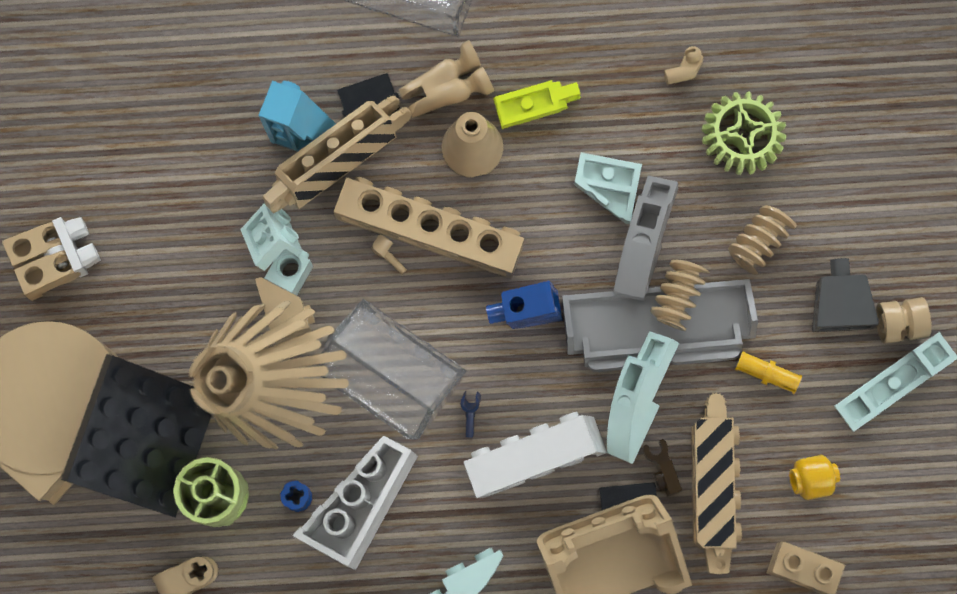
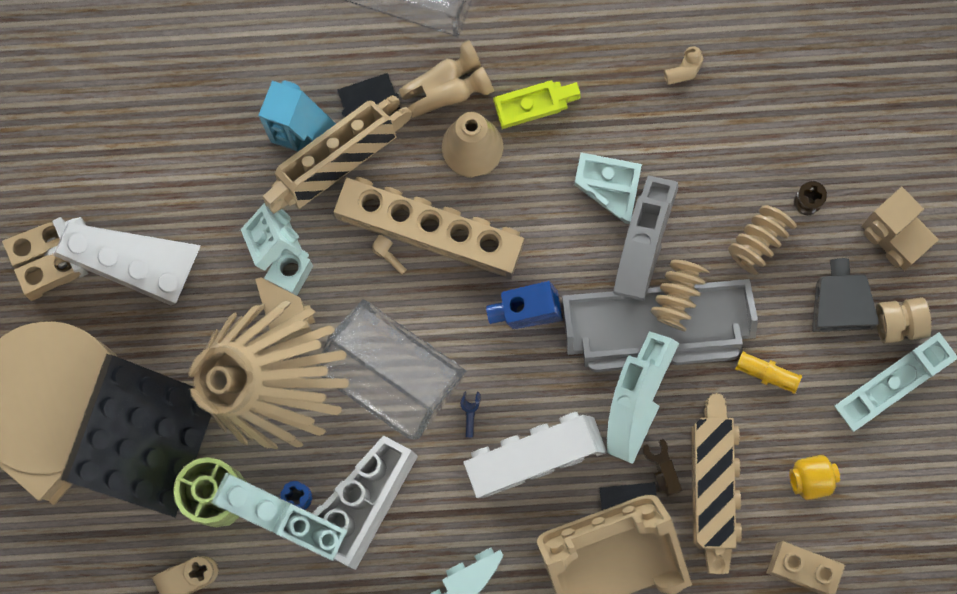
yellowish green gear [701,91,786,175] -> none
none -> white wedge [53,223,201,305]
none -> light aqua slope [211,473,347,561]
none -> dark brown bush [794,181,827,215]
none -> tan brick [861,187,939,271]

